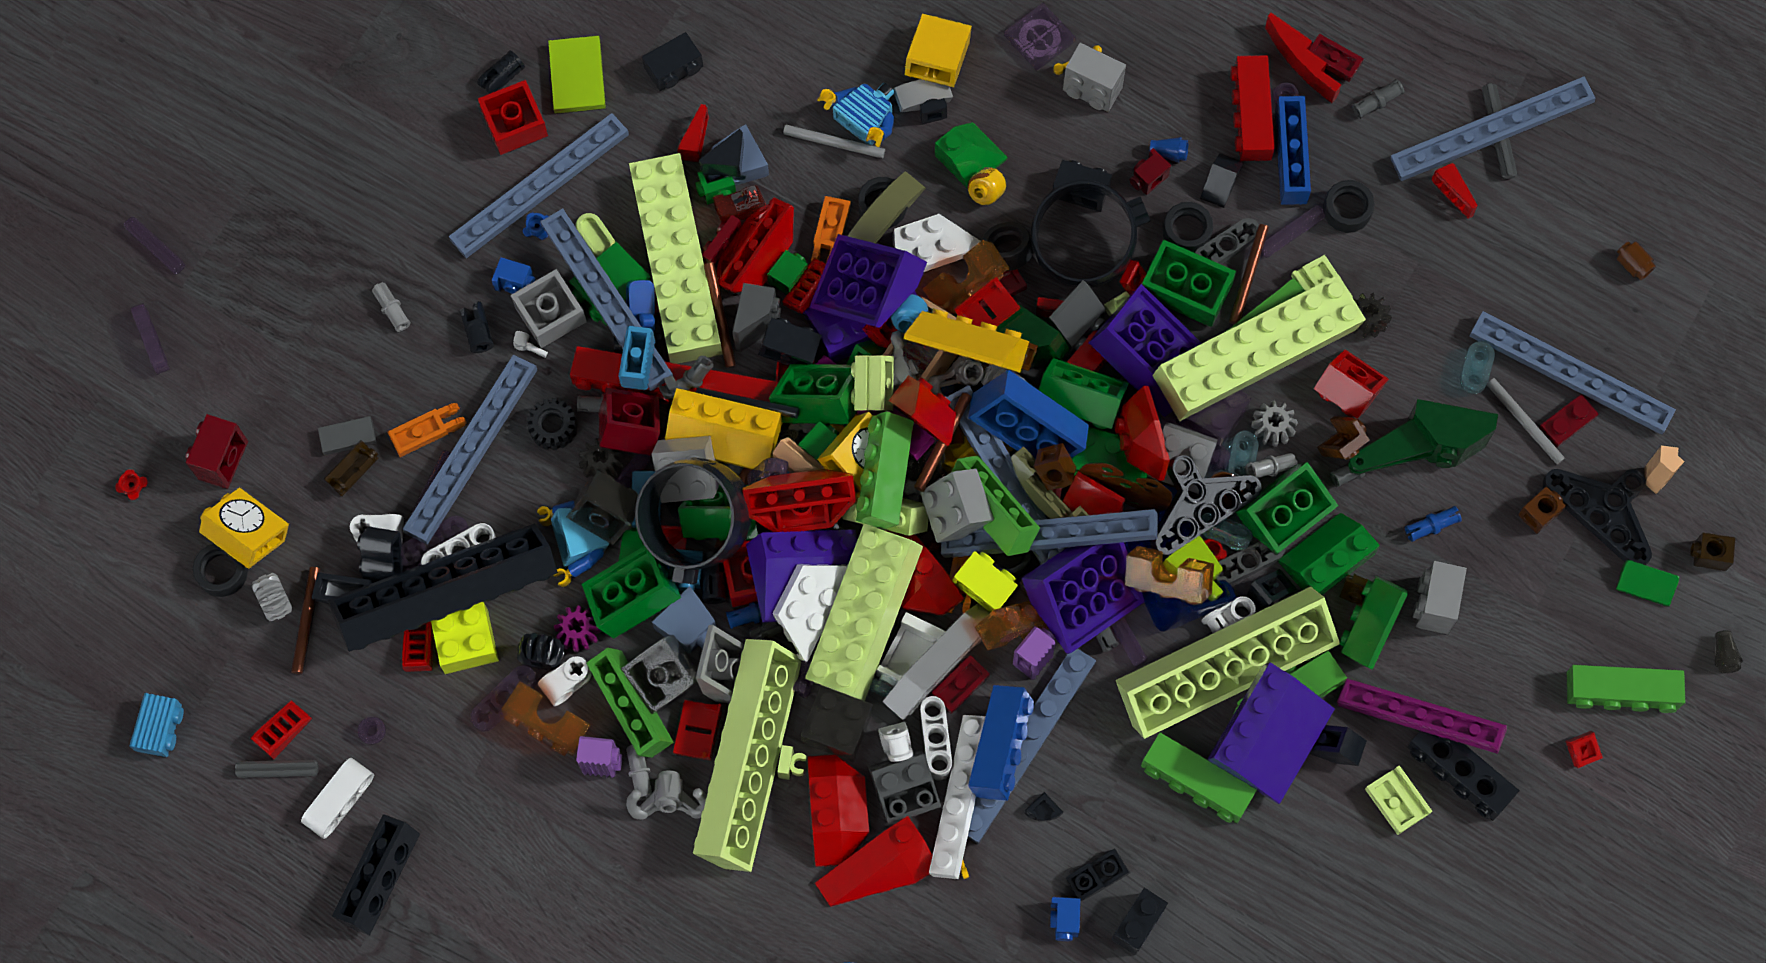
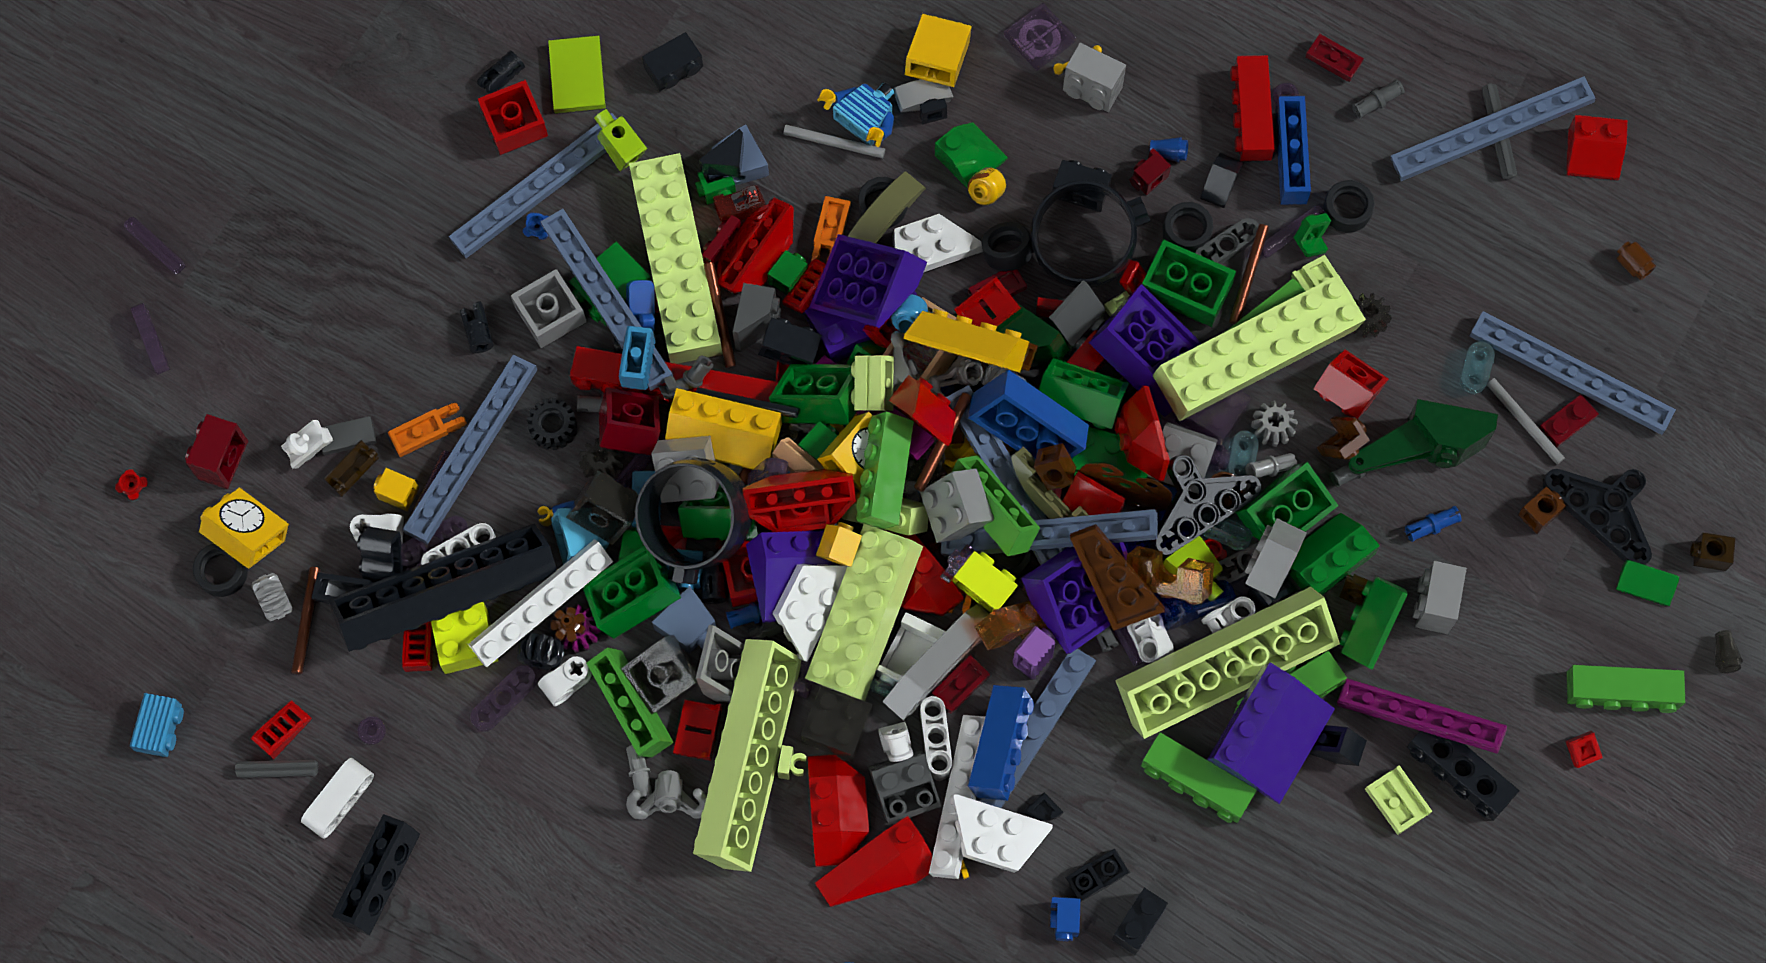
light grey axle [372,282,411,332] -> none
blue brick [491,258,535,294] -> none
clear orange arch [502,681,591,756] -> none
white hand [513,331,548,358] -> none
yellowish green tile [576,213,615,258] -> none
medium lavender brick [576,736,622,778] -> none
red slope [677,104,709,162] -> none
clear orange arch [923,240,1009,314] -> none
red slope [1265,13,1341,103] -> none
red slope [1431,163,1478,219] -> none
light nougat piece [1644,445,1685,494] -> none
none -> white hips [281,420,333,469]
none -> yellow brick [374,468,419,511]
none -> white plate [468,539,613,667]
none -> reddish brown plant [551,607,586,643]
none -> lime torso [594,109,647,172]
none -> yellow brick [816,522,862,567]
none -> clear purple plate [940,544,976,583]
none -> white wing [950,794,1053,873]
none -> reddish brown wing [1070,524,1165,631]
none -> white piece [1127,614,1174,663]
none -> light grey brick [1245,518,1307,598]
none -> green bracket [1293,213,1331,257]
none -> red slope [1566,115,1628,180]

